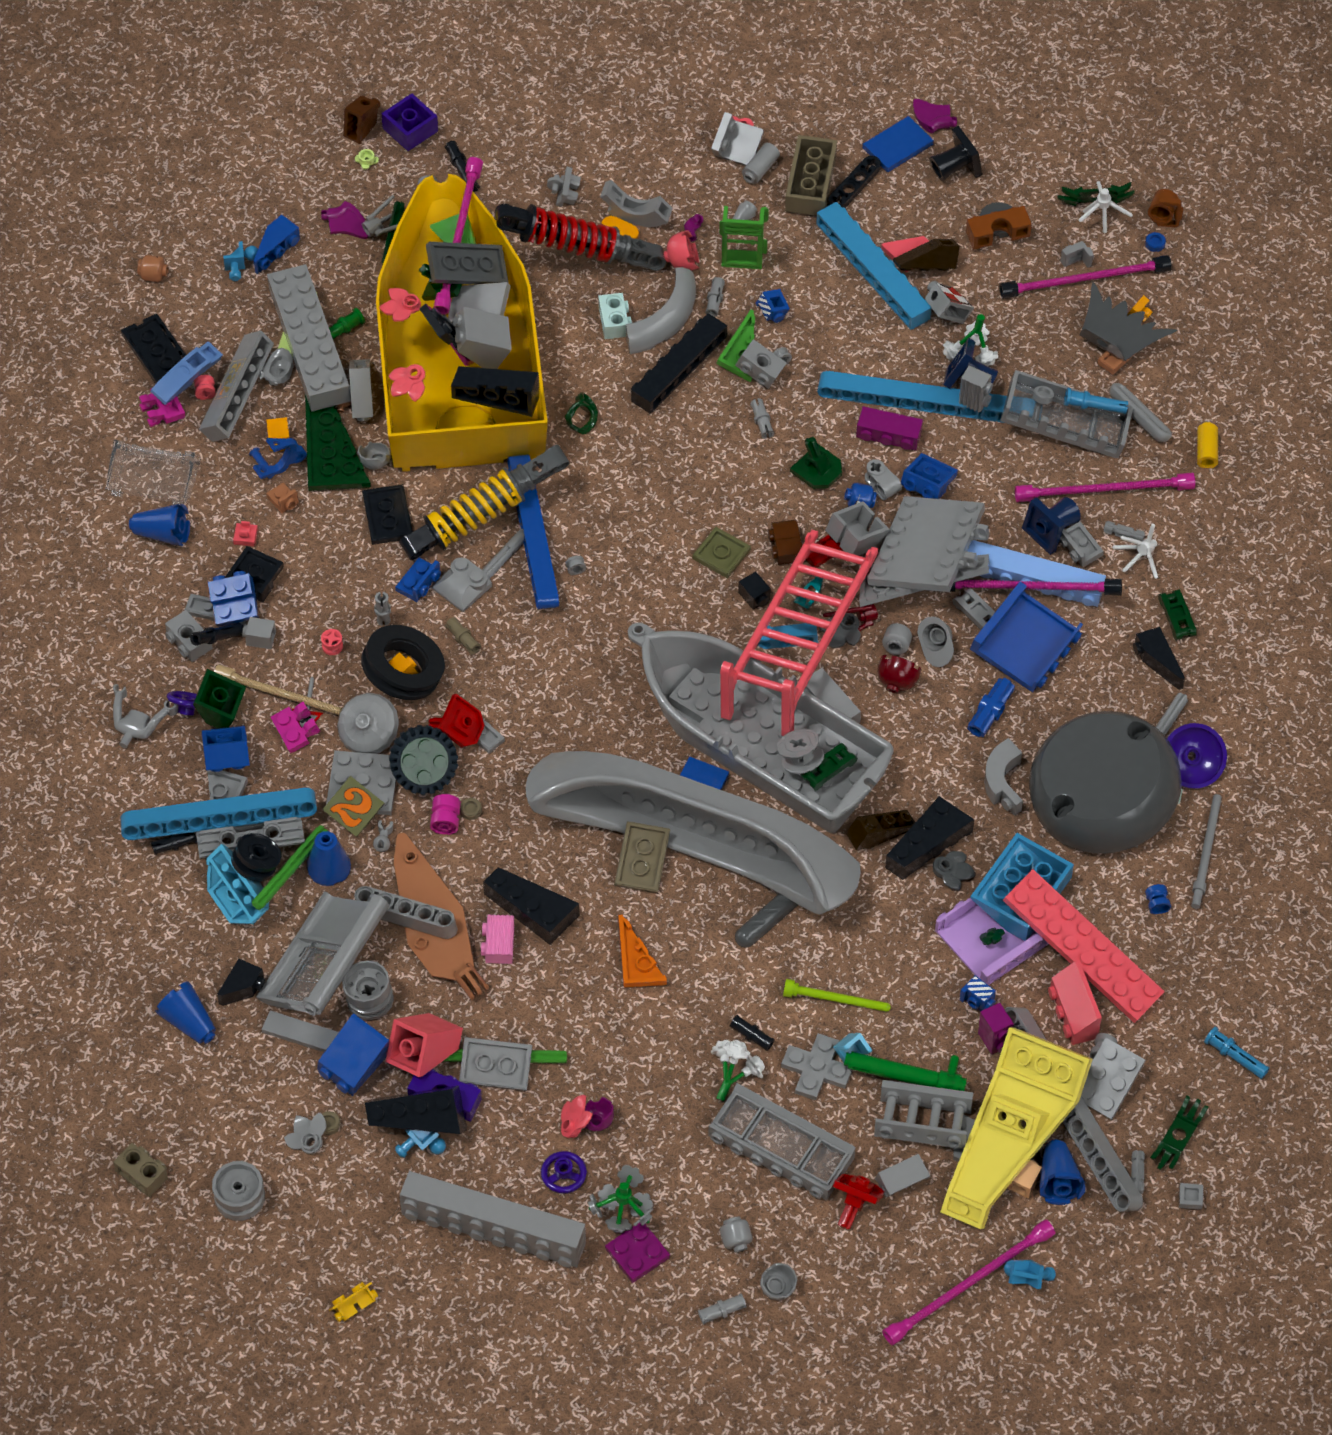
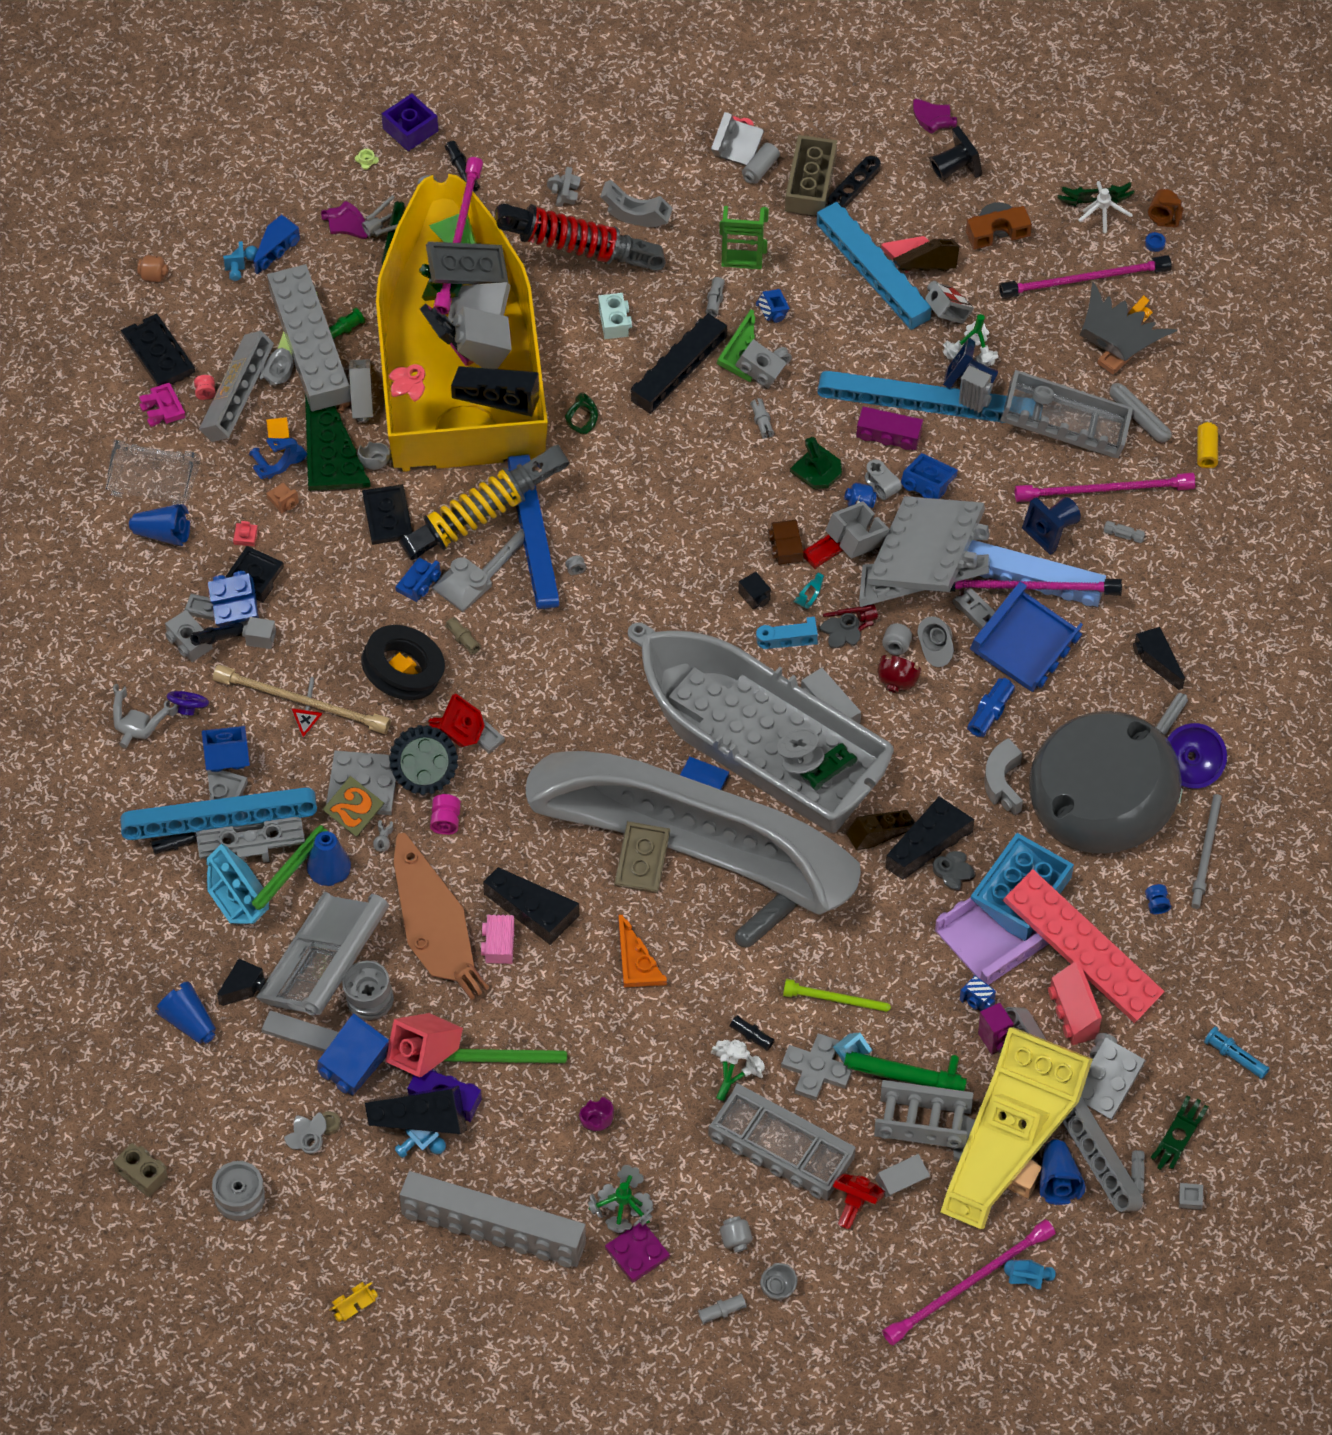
medium blue slope [150,341,223,405] -> none
dark green slope [193,669,247,729] -> none
black wheel [231,833,282,882] -> none
dark pink plate [271,701,321,754] -> none
coral wheel [321,629,343,655] -> none
light grey hat [337,693,399,754] -> none
reddish brown torso [343,96,381,144] -> none
light grey beam [354,886,458,939] -> none
light grey pin [374,592,391,626] -> none
coral plate [379,288,421,322] -> none
light grey tile [459,1037,532,1091] -> none
dark tan tile [460,798,482,820] -> none
dark purple piece [541,1151,587,1193] -> none
coral plate [561,1095,593,1138] -> none
light orange tile [601,216,639,239] -> none
light grey brick [626,267,696,354] -> none
coral cylinder [664,230,699,271] -> none
magenta arm [684,214,703,242] -> none
olive tile [692,527,751,579] -> none
coral piece [720,529,878,736] -> none
light grey cone [733,200,757,220] -> none
blue tile [862,116,934,173] -> none
dark green plant [979,928,1005,945] -> none
light grey bracket [1059,521,1104,568] -> none
light grey bracket [1060,241,1094,268] -> none
dark azure pin [1064,388,1128,414] -> none
white plant [1112,524,1158,579] -> none
dark green plate [1158,589,1197,640] -> none

